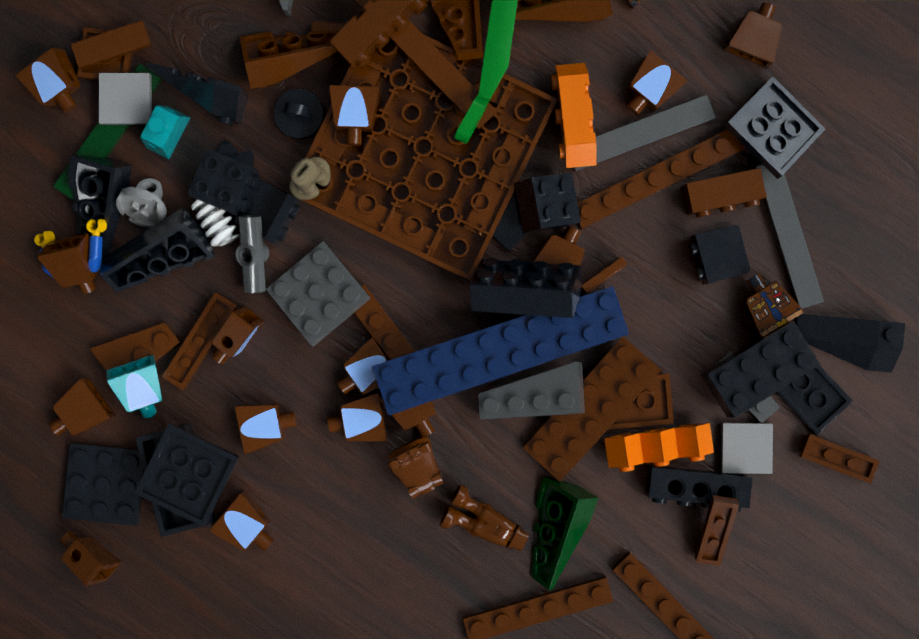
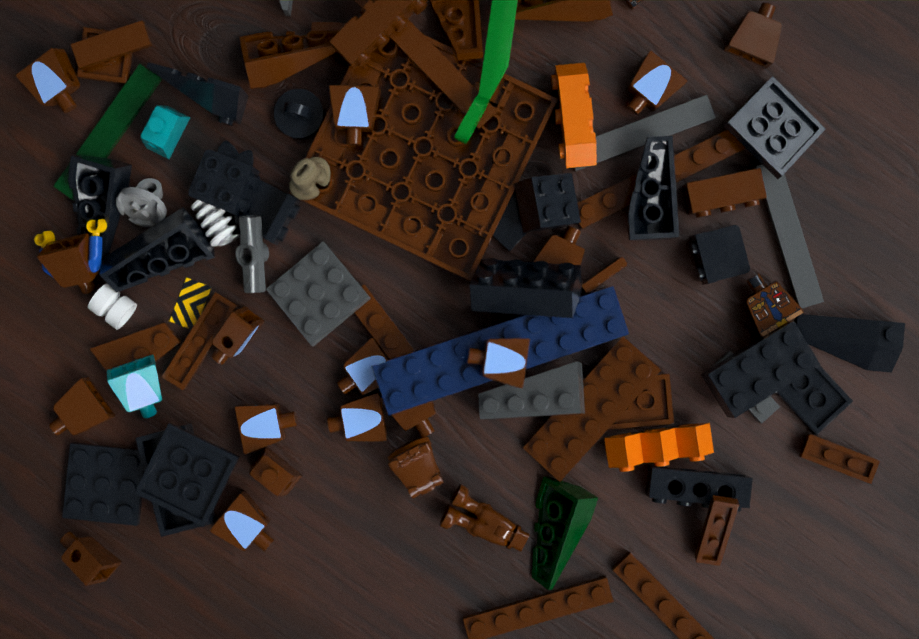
light grey tile [99,73,152,125] -> none
light grey tile [721,423,773,474] -> none
none -> white wheel [88,283,137,330]
none -> sticker [170,277,212,330]
none -> reddish brown torso [249,447,303,496]
none -> torso [467,338,530,388]
none -> black wedge [627,136,679,241]

